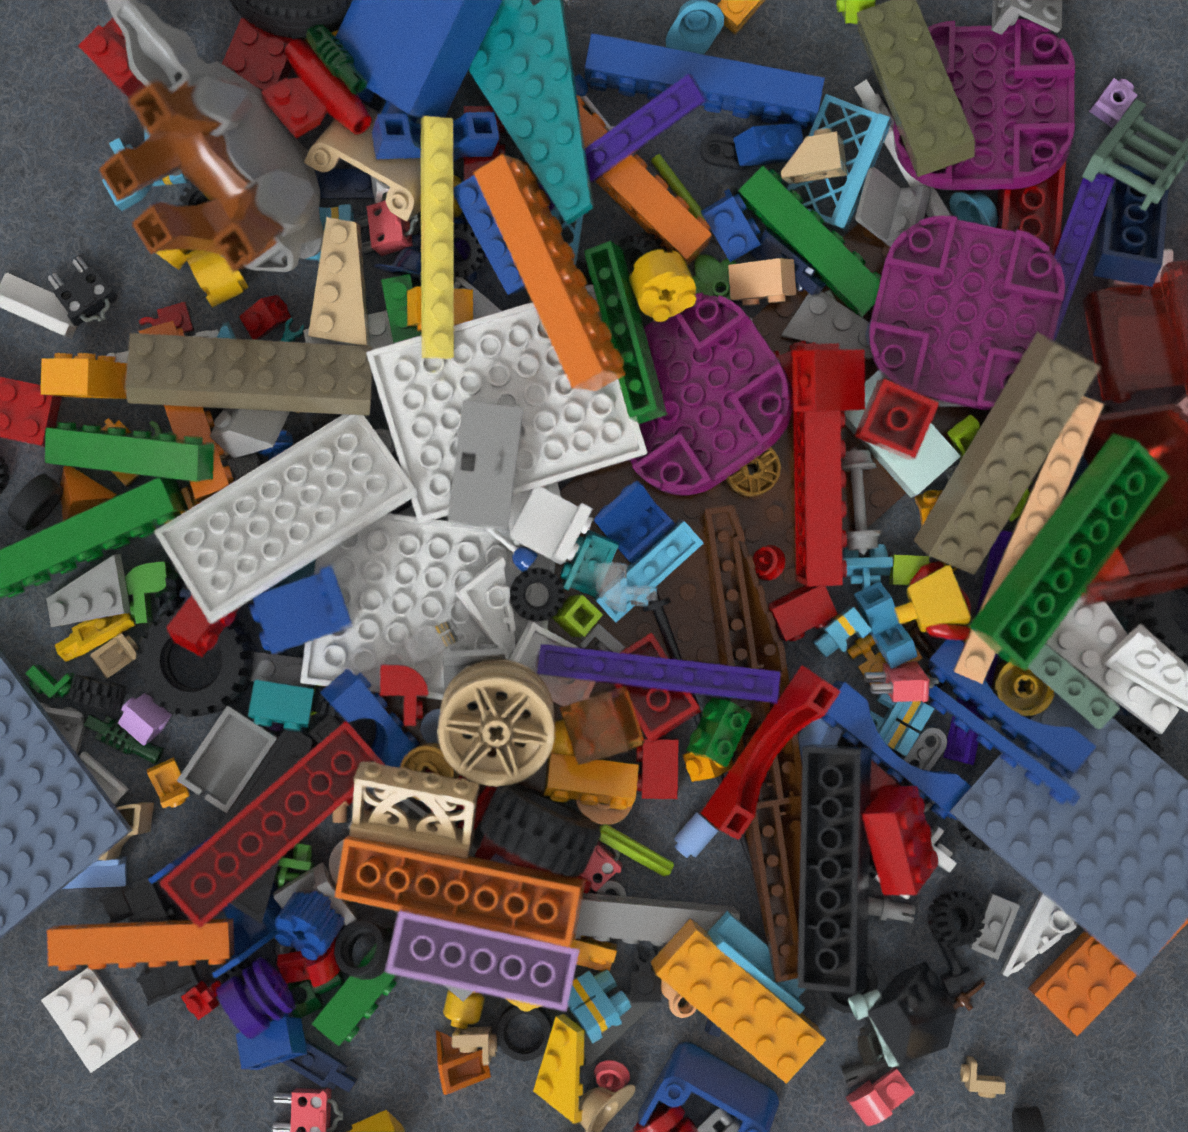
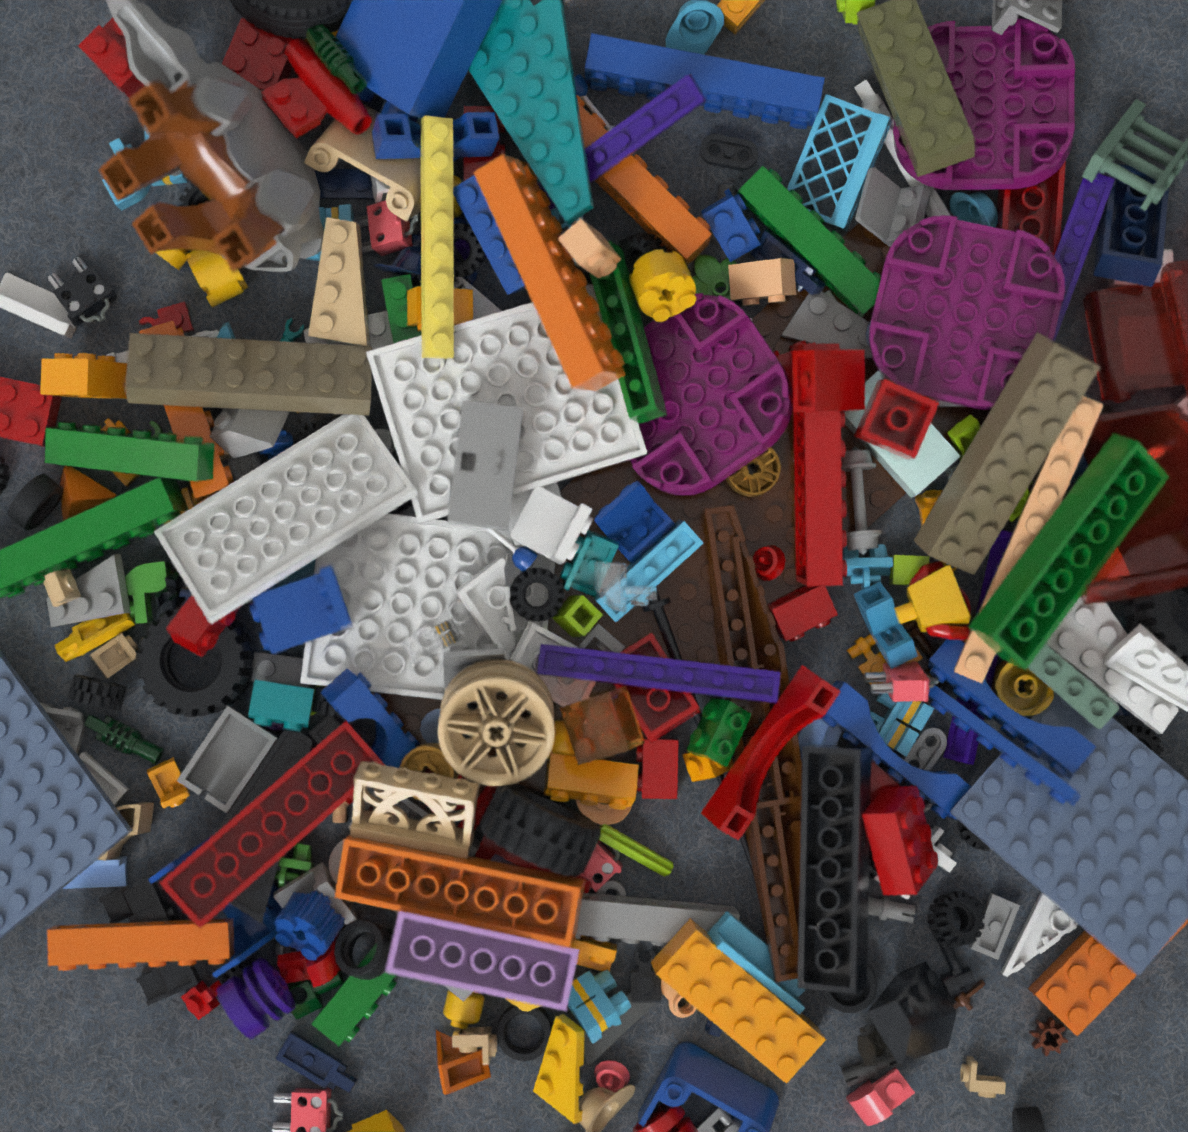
green bracket [25,665,75,699] -> none
white plate [41,968,141,1073] -> none
lavender brick [118,693,172,746] -> none
blue brick [236,1014,308,1070] -> none
red bracket [239,295,292,340] -> none
red brick [380,664,429,726] -> none
lime bar [651,154,706,221] -> none
light blue brick [673,812,718,858] -> none
blue brick [733,123,804,166] -> none
tan slope [781,128,848,185] -> none
medium azure hips [813,606,872,658] -> none
light aqua brick [848,989,899,1067] -> none
lavender brick [1089,78,1137,128] -> none
none -> tan bracket [43,569,81,607]
none -> light nougat brick [558,218,621,279]
none -> copper gear [1029,1017,1068,1056]

